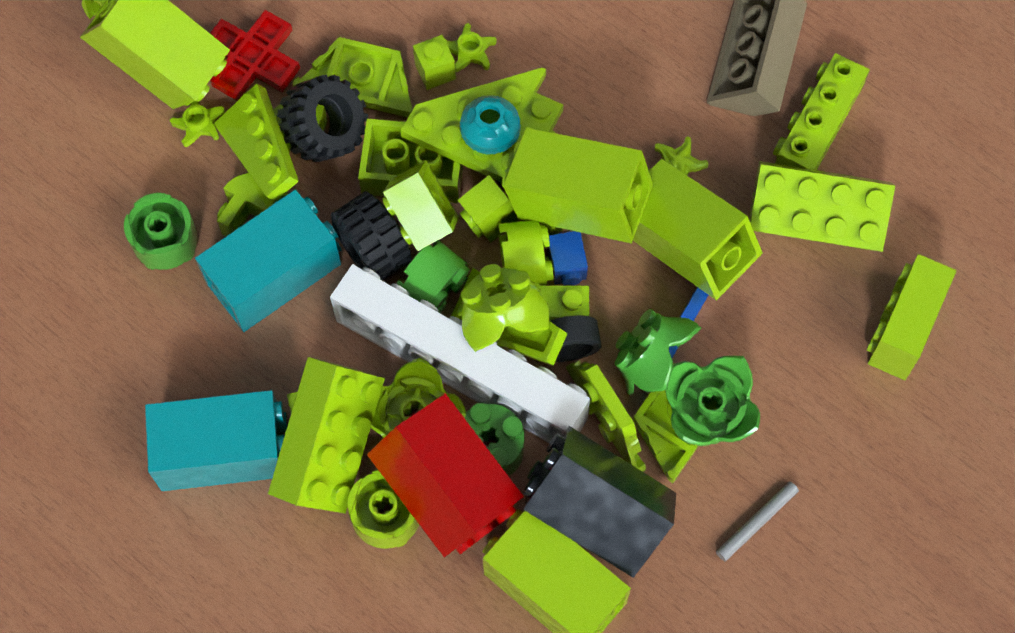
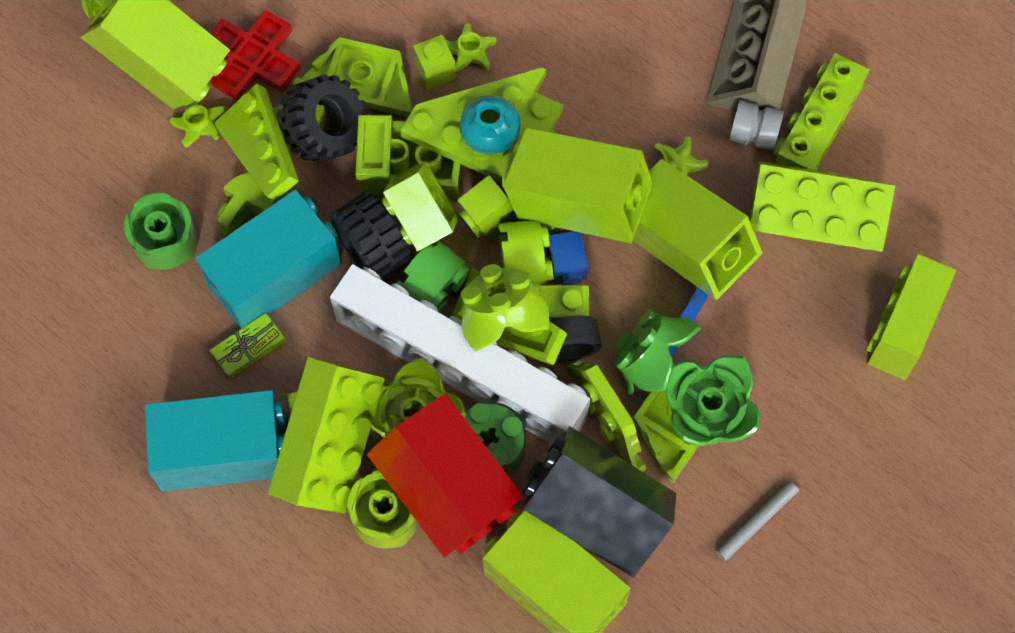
none -> lime tile [210,313,286,379]
none -> lime tile [355,115,392,180]
none -> light grey wheel [729,100,784,152]

